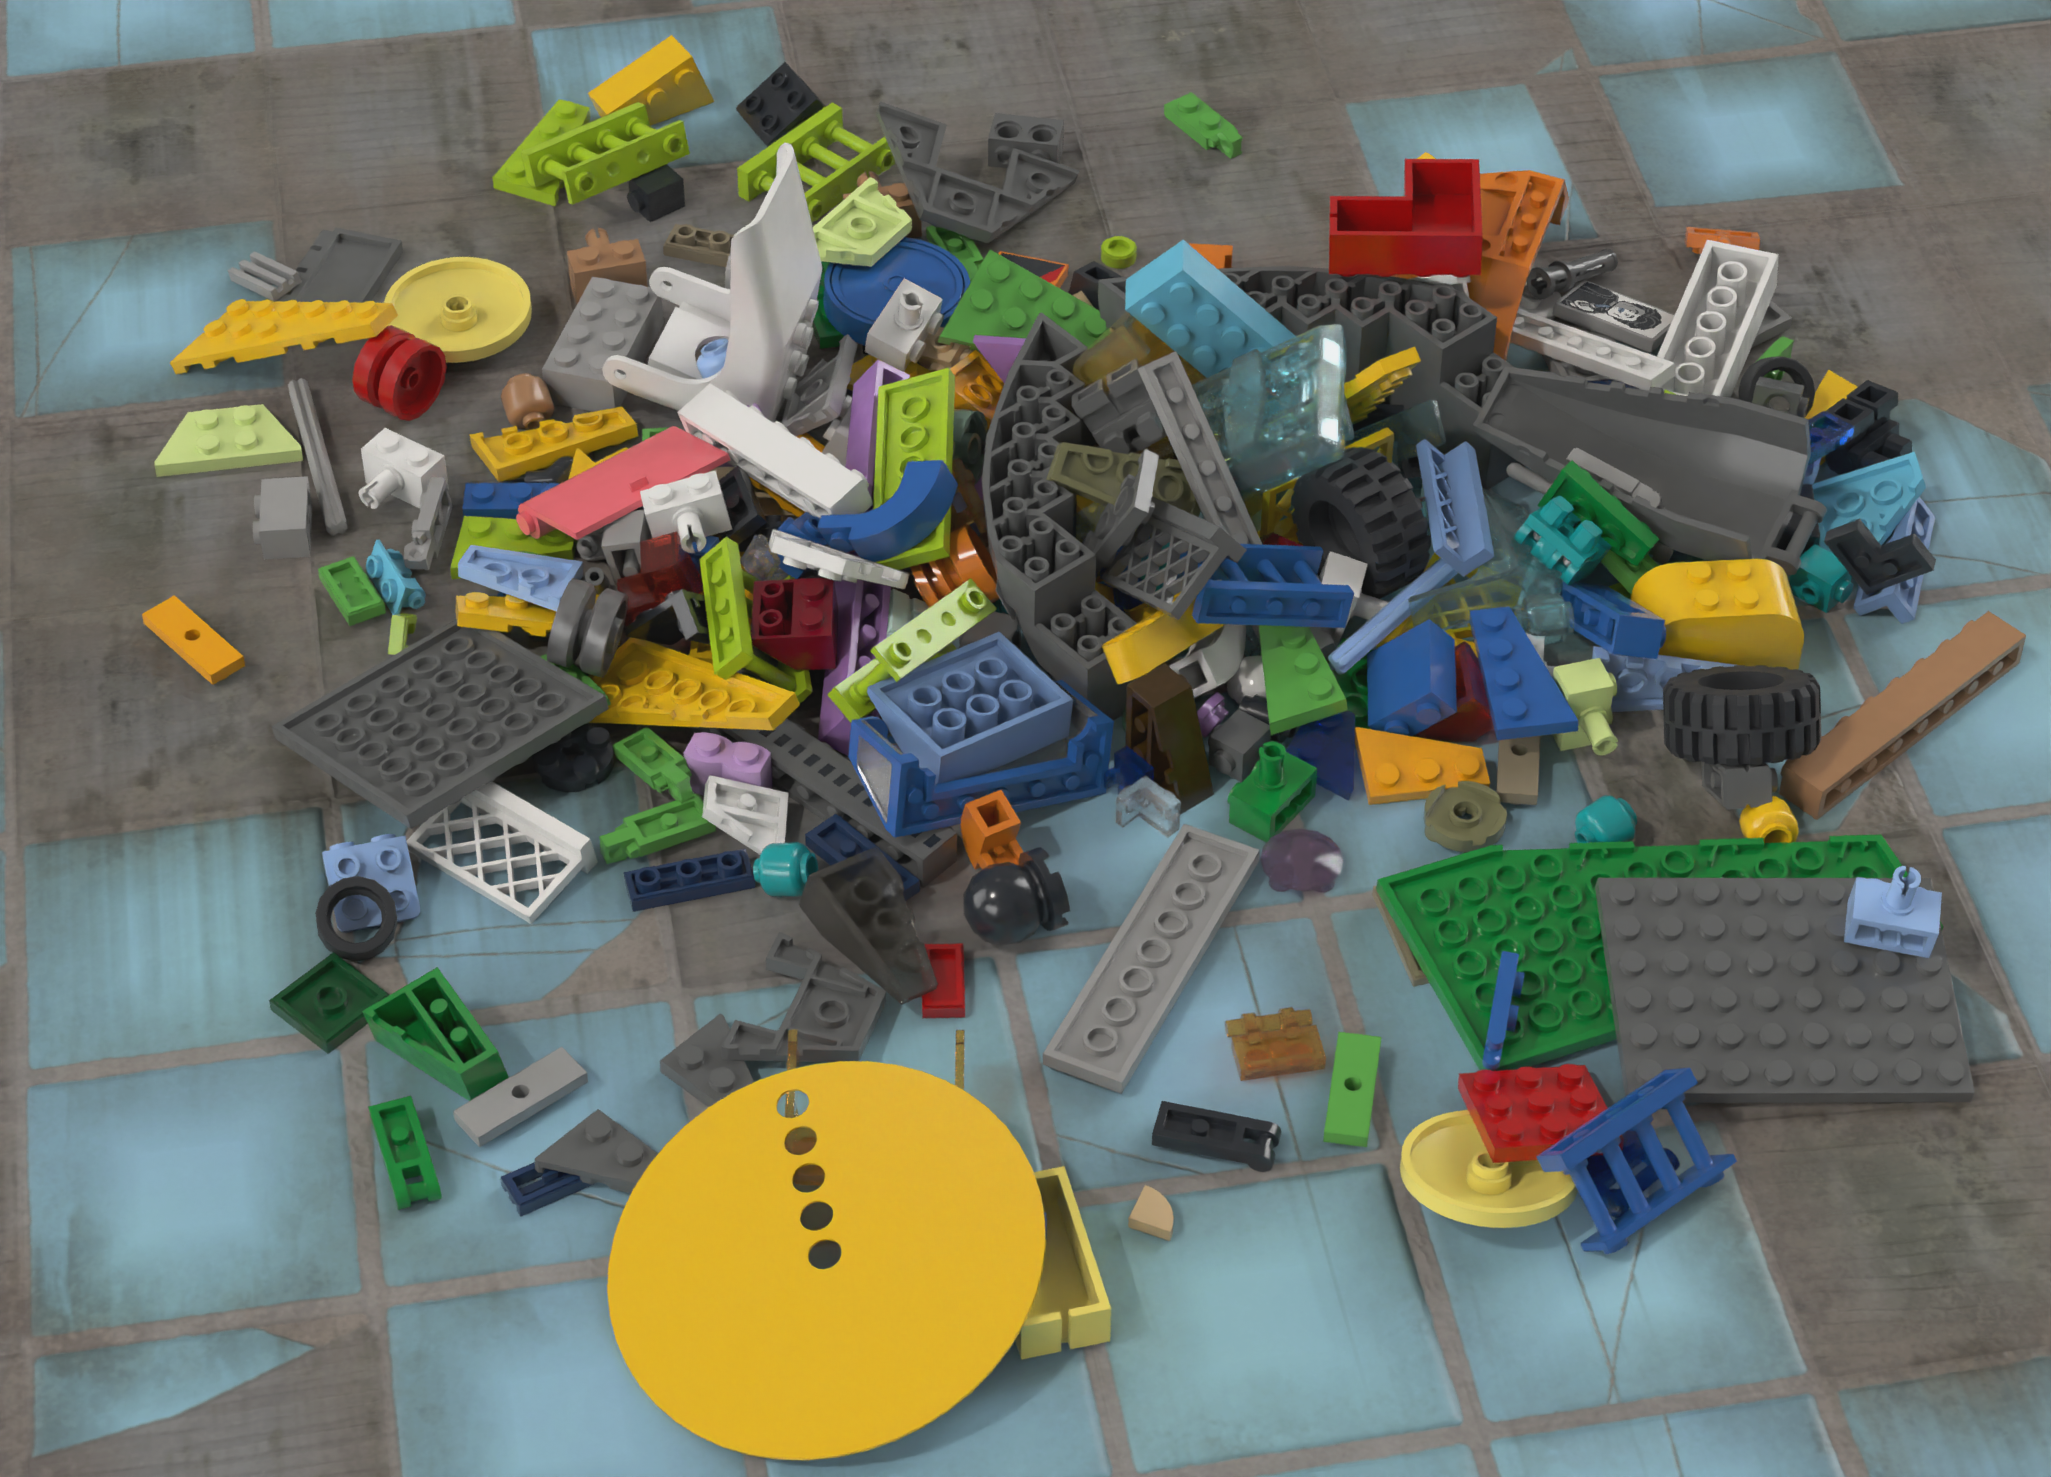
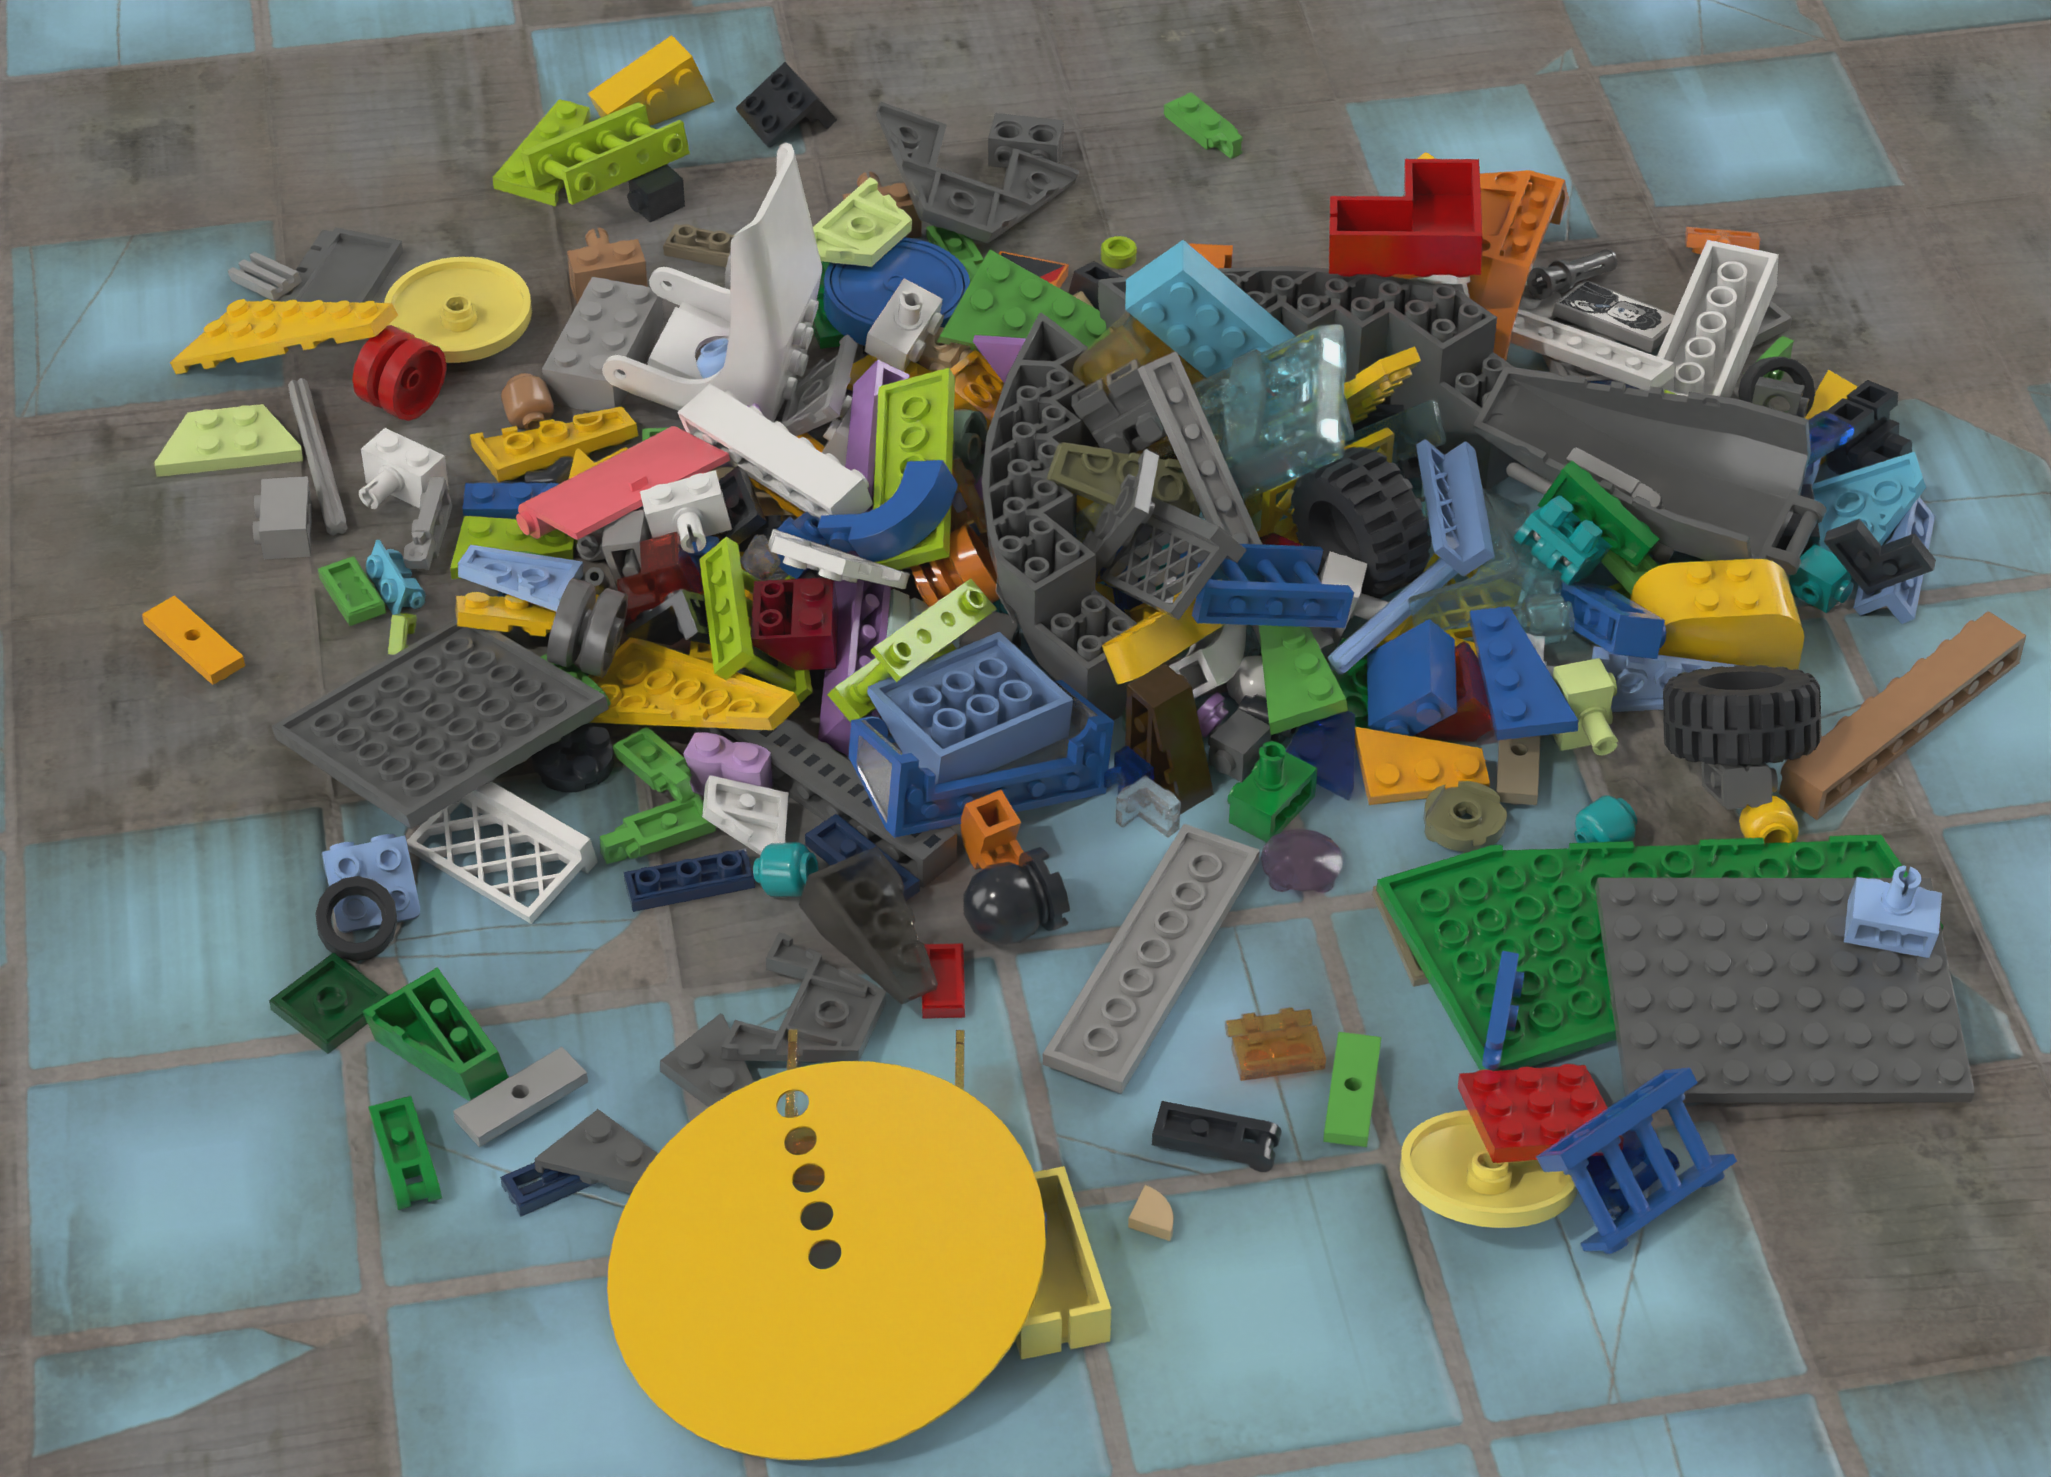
lime fence [737,103,895,223] -> none

